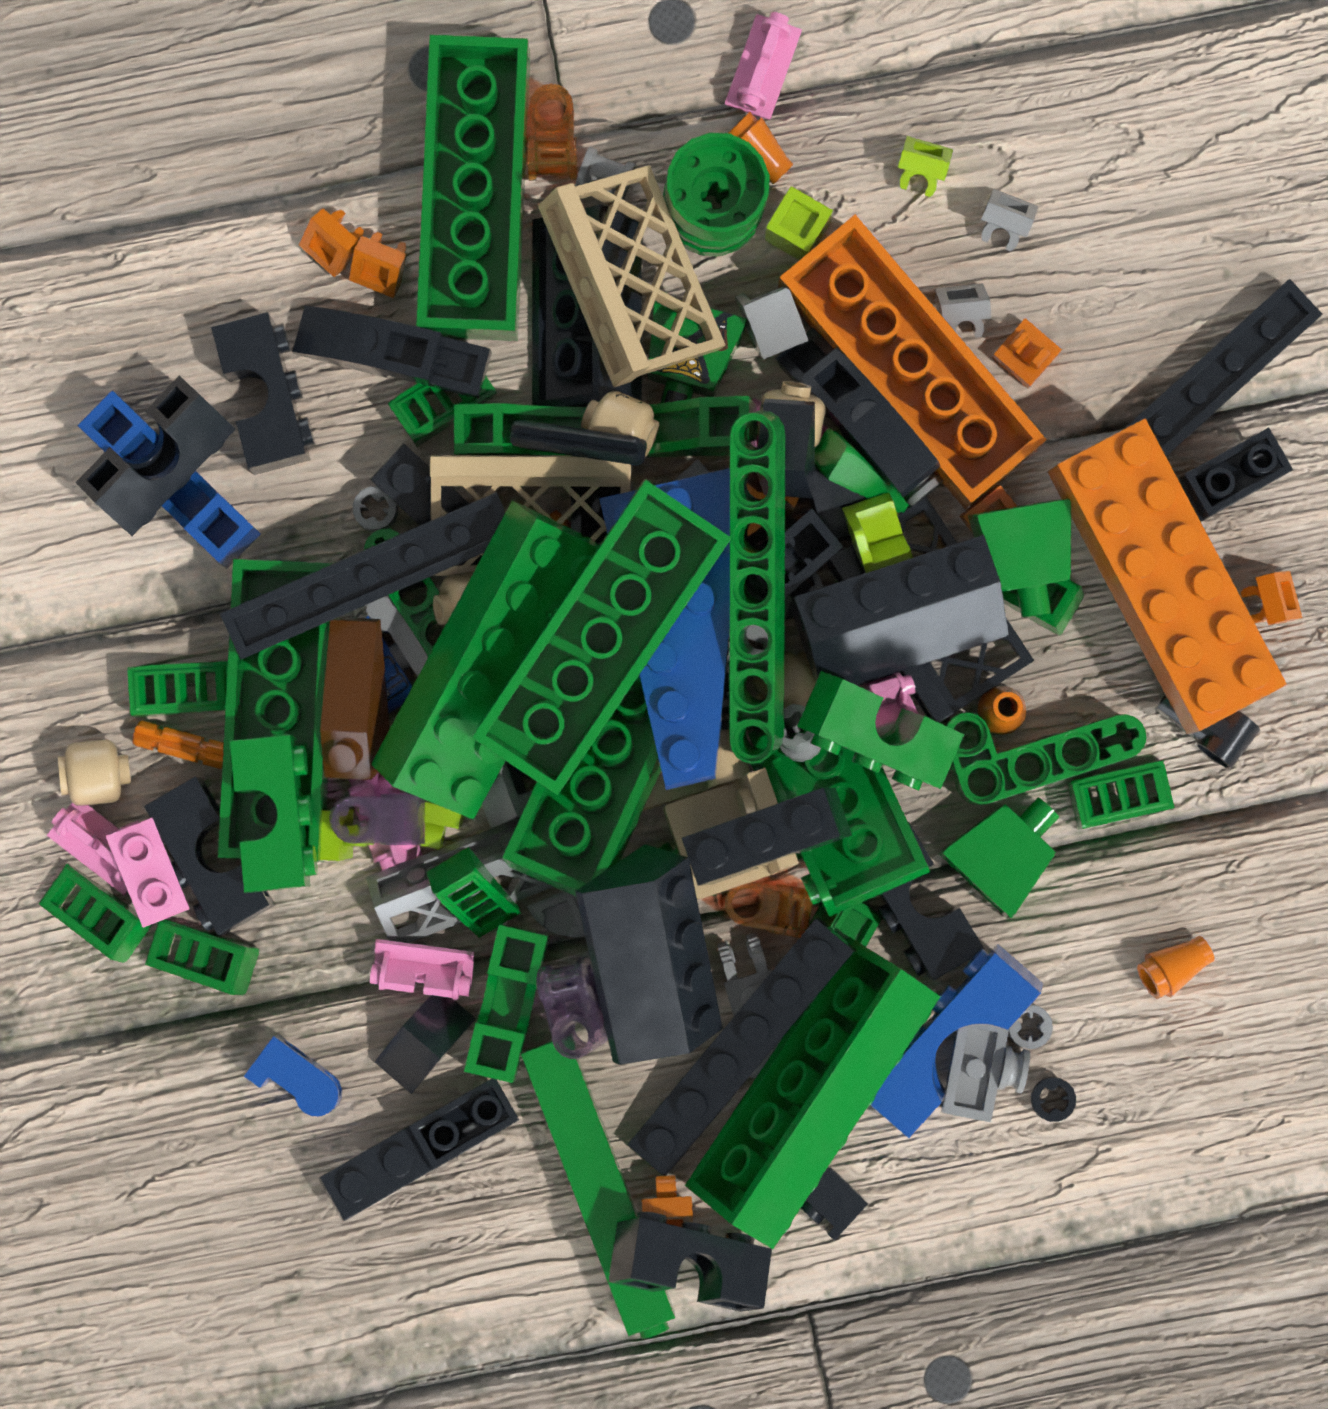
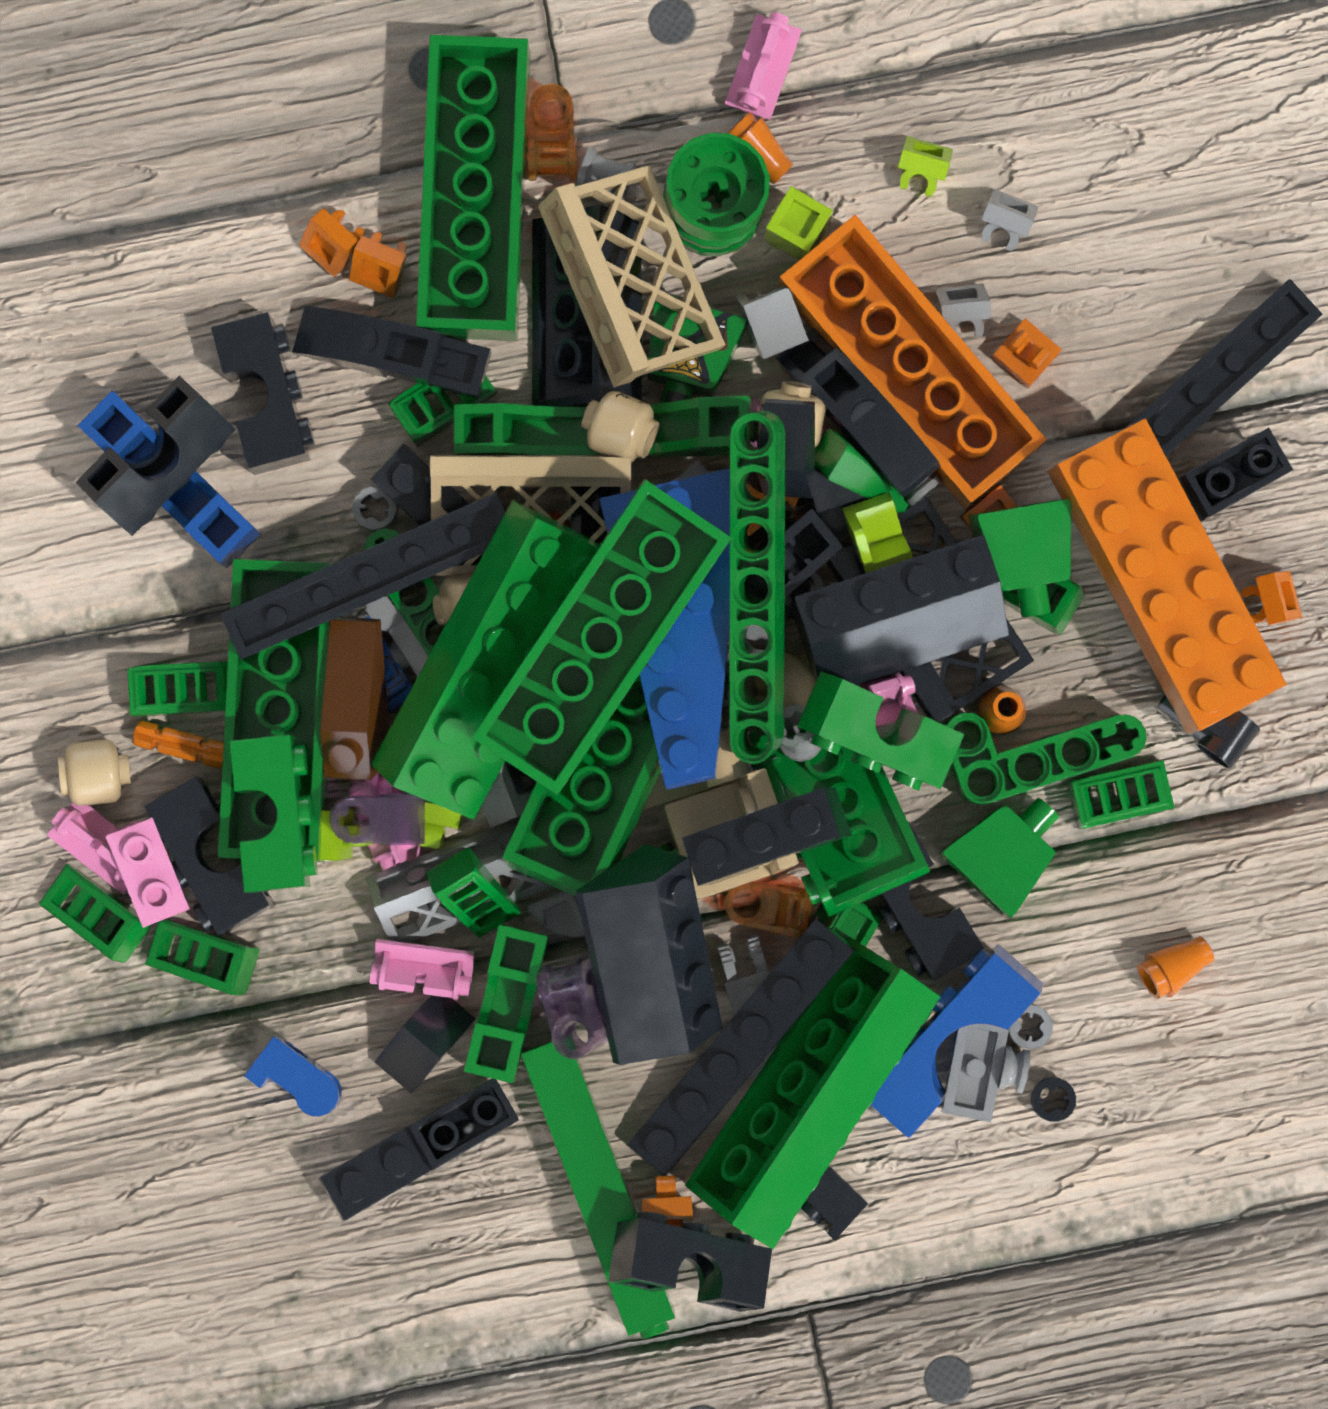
black axle [509,419,647,466] -> none

